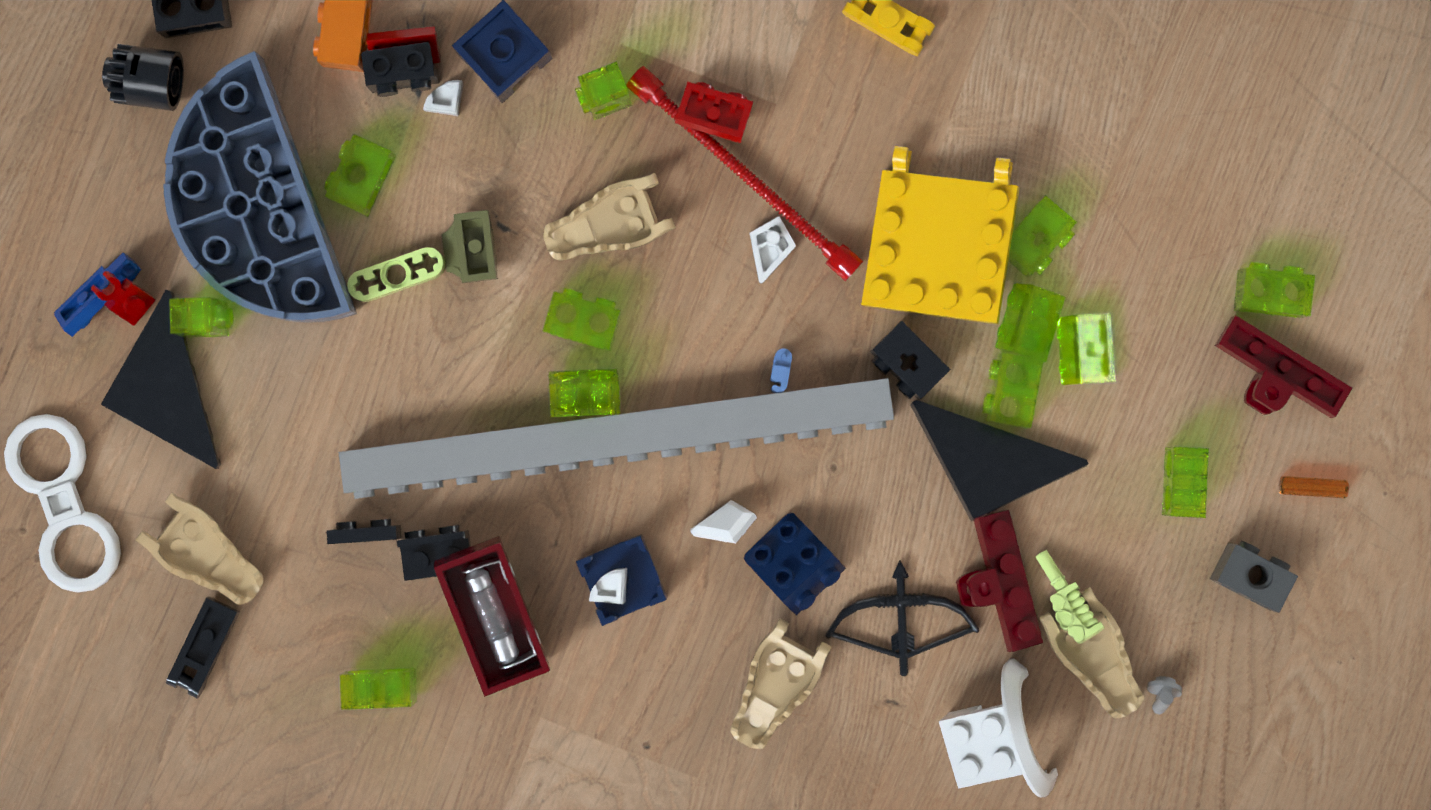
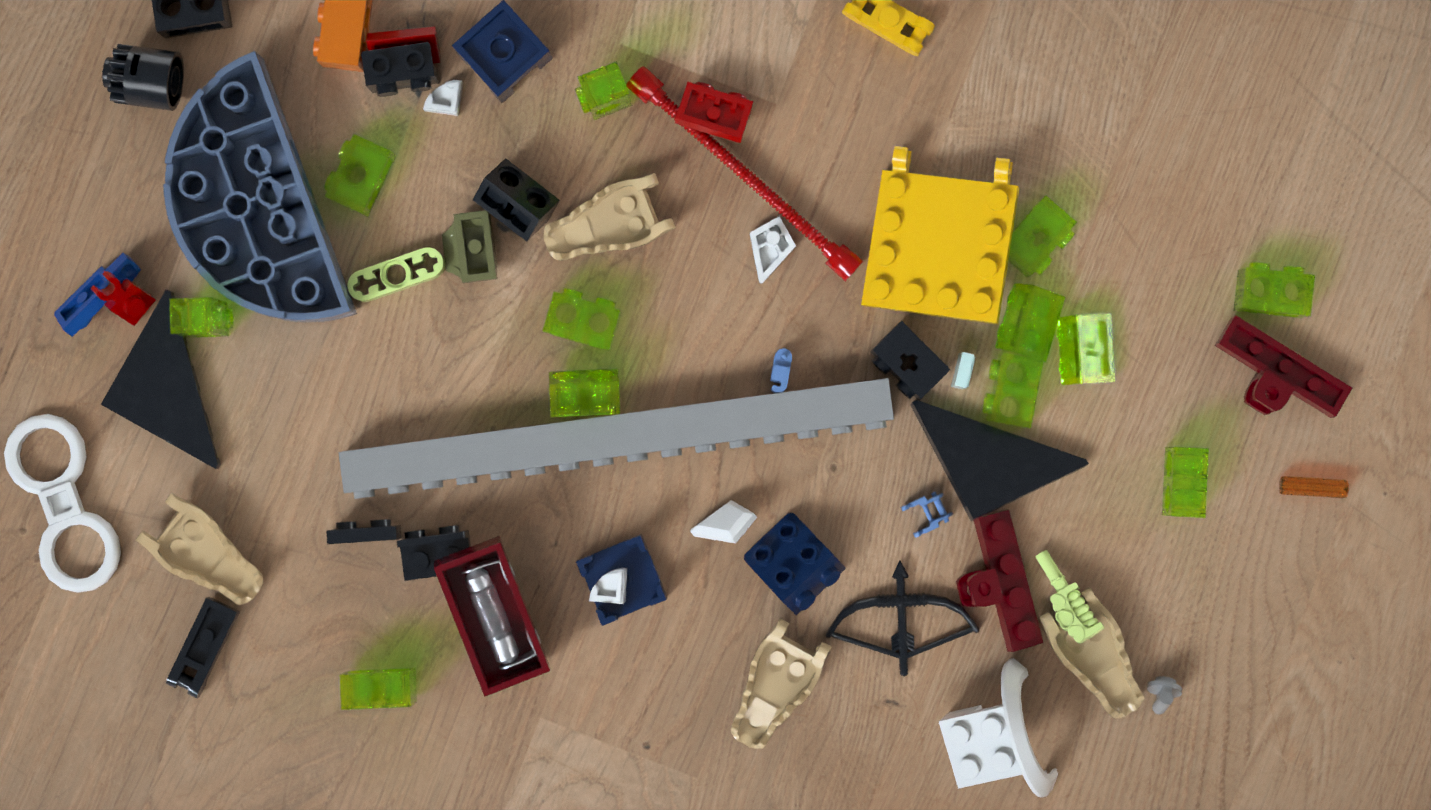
dark grey brick [1210,540,1298,613] -> none
none -> black brick [473,158,560,242]
none -> medium blue piece [900,491,953,538]
none -> light aqua tile [951,352,975,390]

